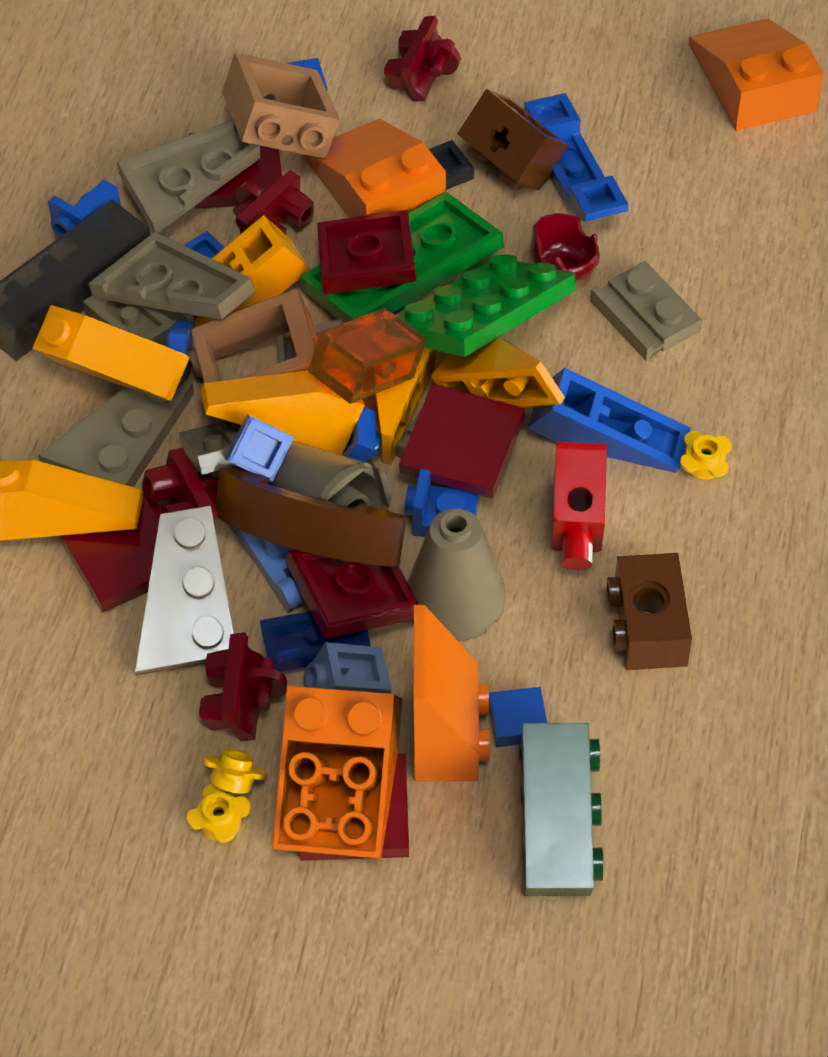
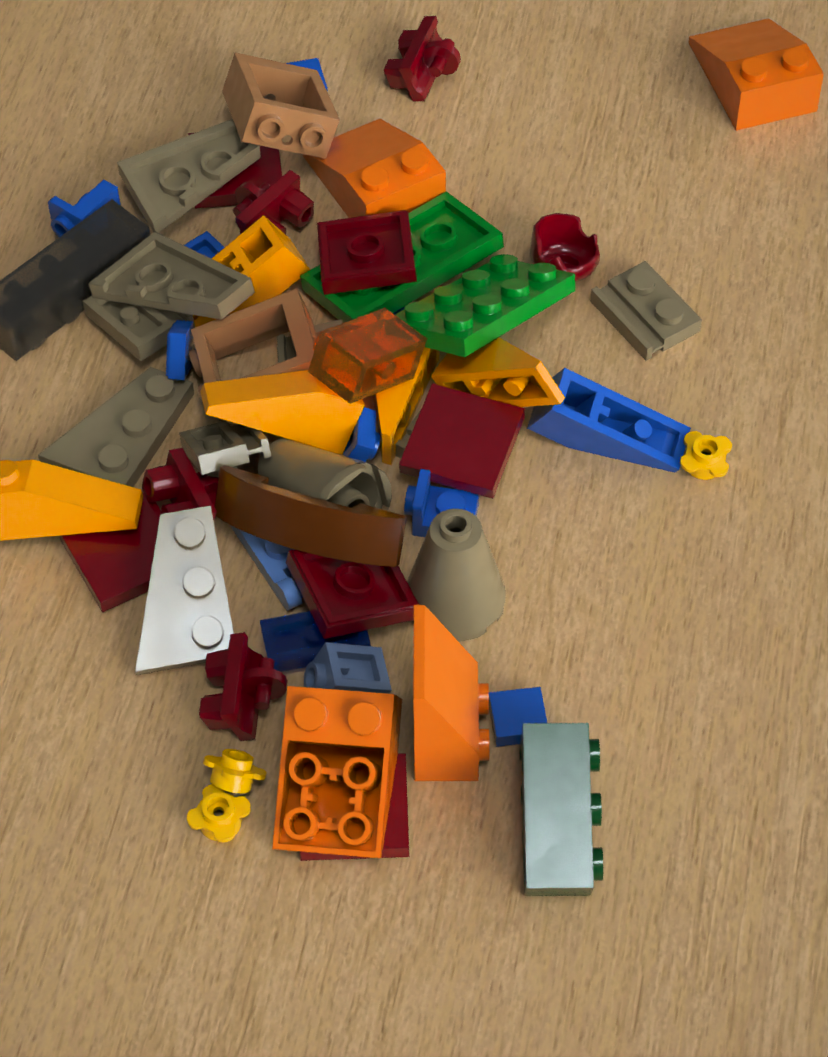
light orange slope [32,305,190,401] -> none
tile [225,414,294,482] -> none
black tile [429,140,474,190] -> none
reddish brown brick [457,89,569,190] -> none
blue slope [524,93,629,222] -> none
red torso [551,442,607,571] -> none
reddish brown brick [606,553,692,670] -> none

